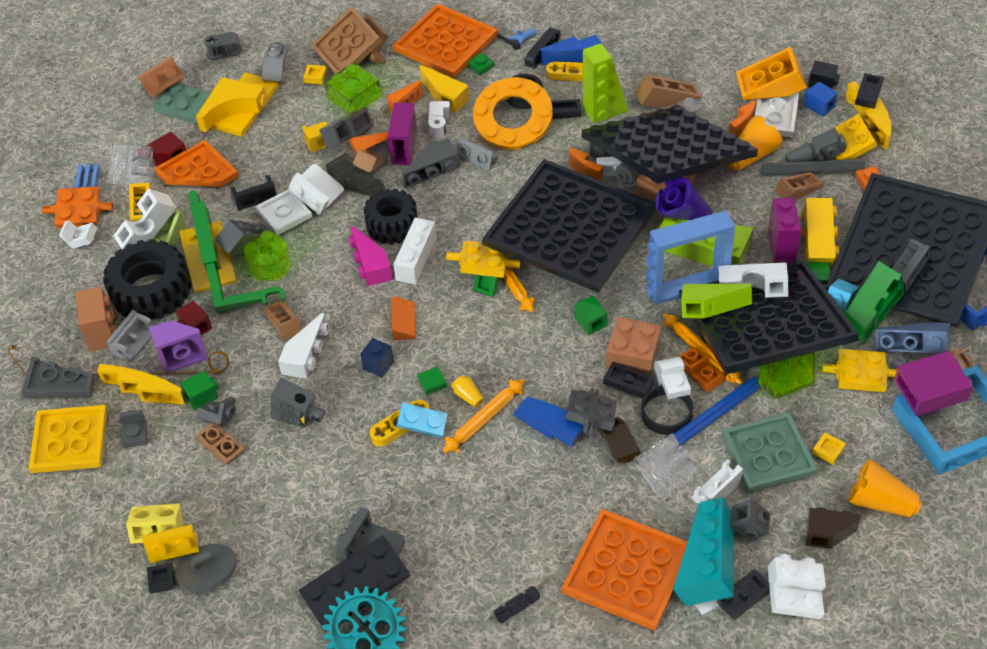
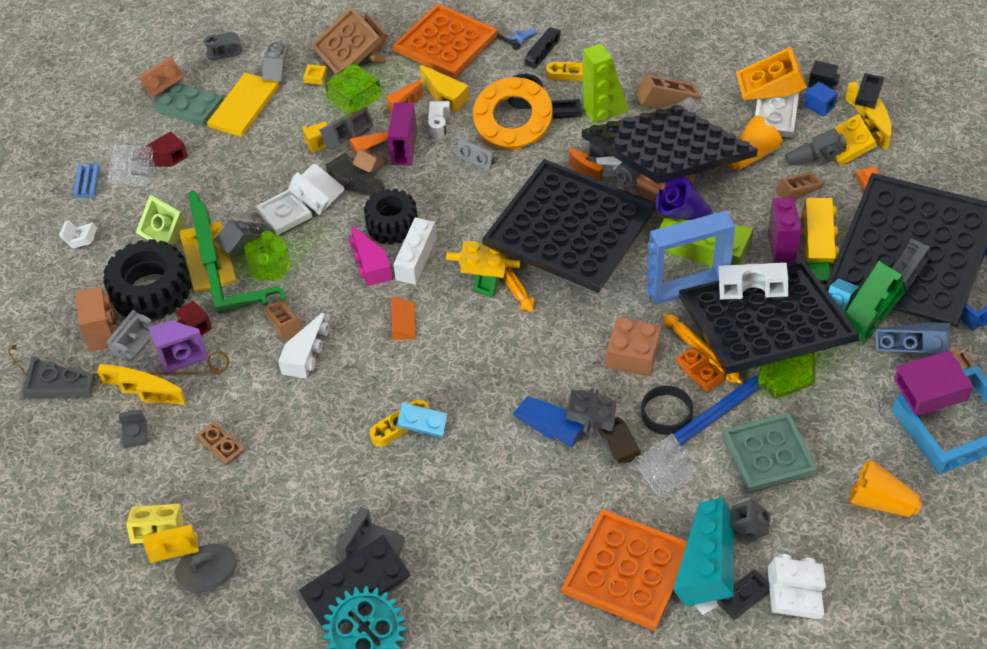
yellow plate [29,405,108,473] -> none
orange plate [42,187,114,228] -> none
white arch [114,189,176,249] -> none
yellow slope [129,182,152,222] -> none
black plate [147,562,176,594] -> none
orange plate [154,140,239,187] -> none
green brick [180,371,219,411] -> none
yellow arch [196,77,268,132] -> none
dark grey bracket [197,397,236,425] -> none
black hinge [230,175,277,211] -> none
dark grey torso [271,378,325,428] -> none
dark blue brick [360,338,394,378] -> none
dark grey slope [402,138,460,188] -> none
green tile [417,366,447,395] -> none
light orange wheel [443,379,525,453] -> none
yellow cone [451,375,485,408] -> none
green plate [468,52,495,76] -> none
black axle [494,586,540,623] -> none
blue slope [541,35,603,65] -> none
green brick [574,296,607,336] -> none
black plate [603,361,655,398] -> none
white brick [654,356,691,399] -> none
lime slope [681,284,752,318] -> none
white hinge [691,459,743,504] -> none
orange slope [729,100,756,138] -> none
dark grey axle [761,159,865,176] -> none
dark brown slope [805,507,861,549] -> none
yellow plate [812,432,846,465] -> none
yellow plate [821,349,897,393] -> none

